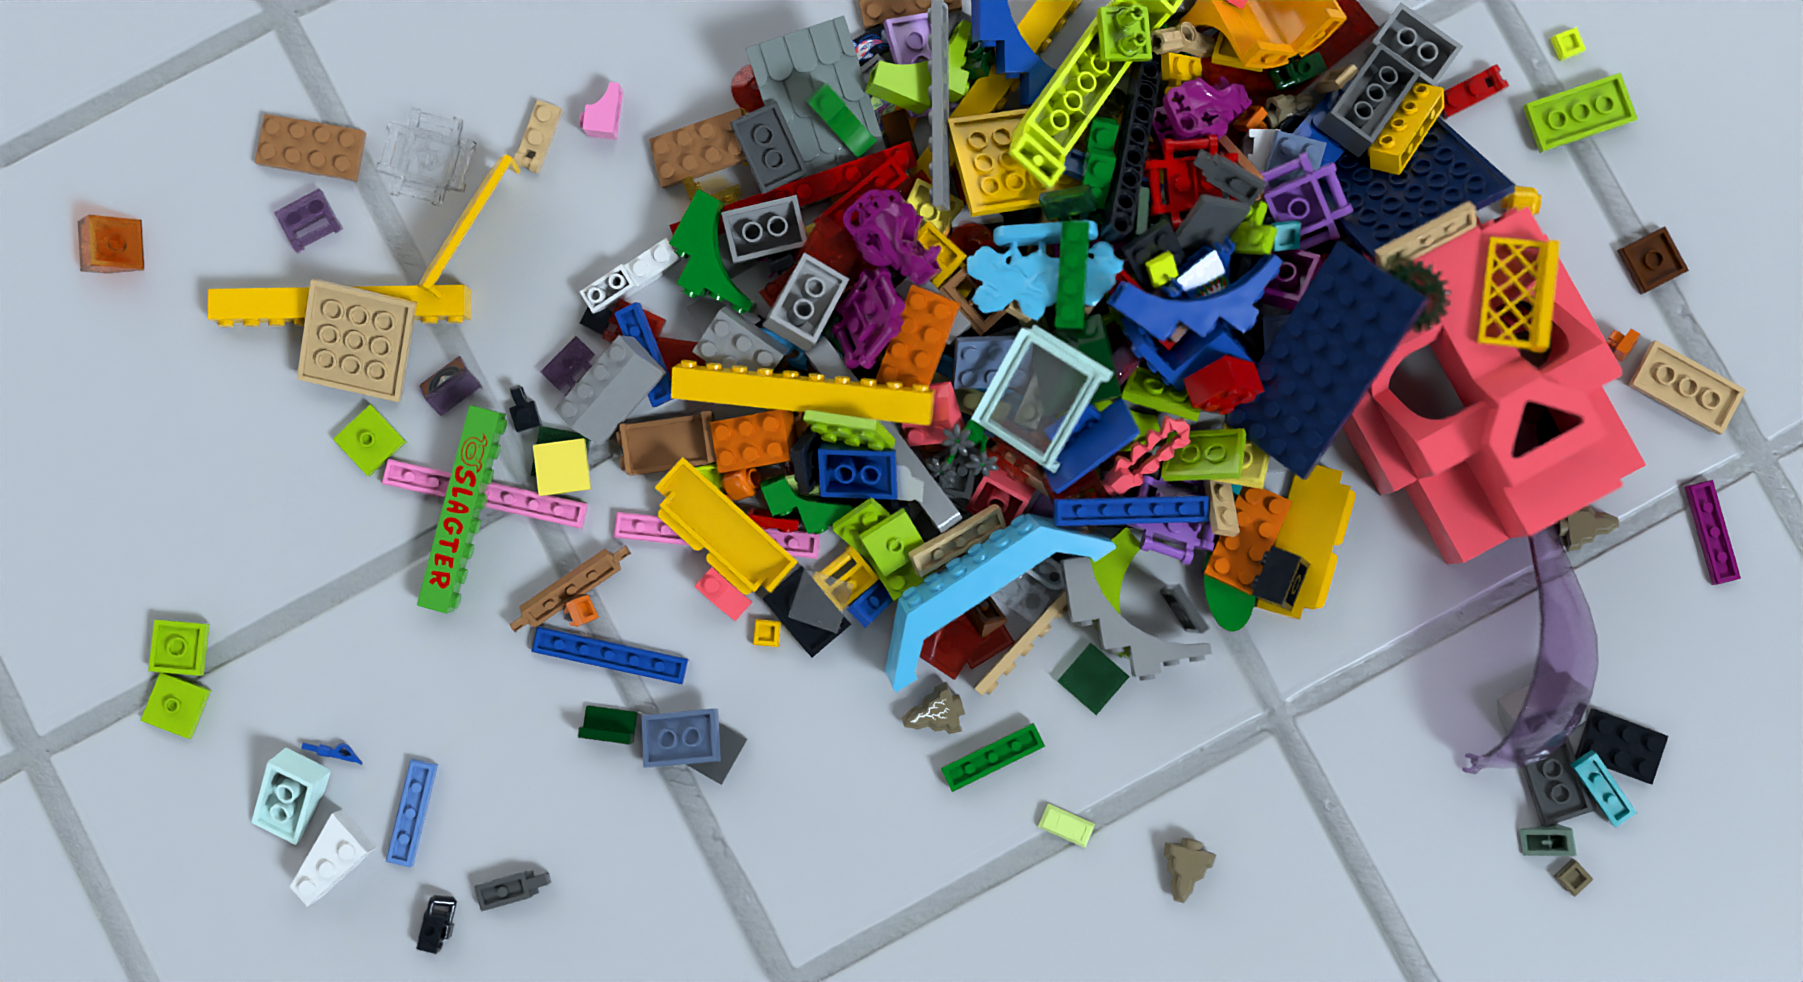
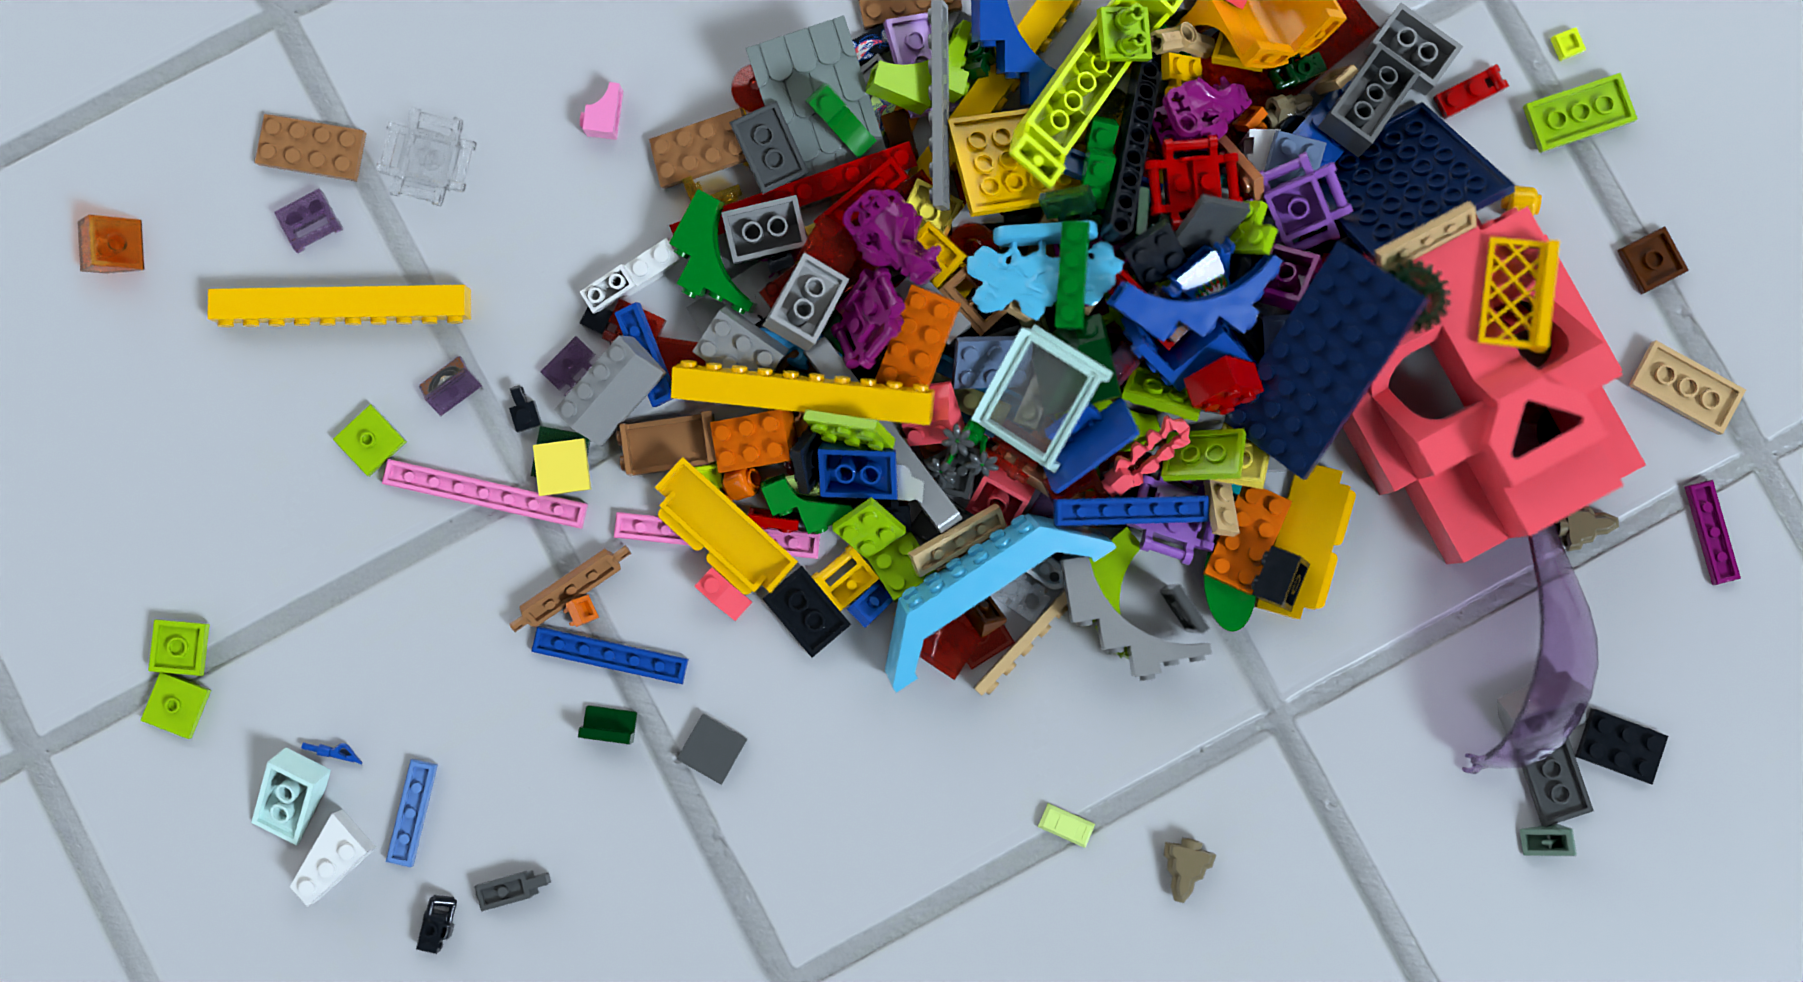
tan plate [297,278,417,402] -> none
yellow slope [417,154,521,299] -> none
bright green brick [417,405,507,614] -> none
tan plate [514,100,563,174] -> none
sand blue plate [641,708,721,768] -> none
yellow tile [753,619,781,647] -> none
clear tile [788,568,854,633] -> none
lime plate [859,508,925,577] -> none
dark tan rock [902,682,965,734] -> none
green plate [941,723,1045,792] -> none
clear green tile [1057,642,1130,715] -> none
neon yellow tile [1145,251,1178,288] -> none
dark grey hinge [1193,149,1267,206] -> none
teal plate [1271,220,1300,251] -> none
yellow brick [1367,82,1444,175] -> none
dark tan tile [1554,859,1594,897] -> none
teal plate [1570,750,1637,828] -> none
orange tile [1607,329,1640,363] -> none

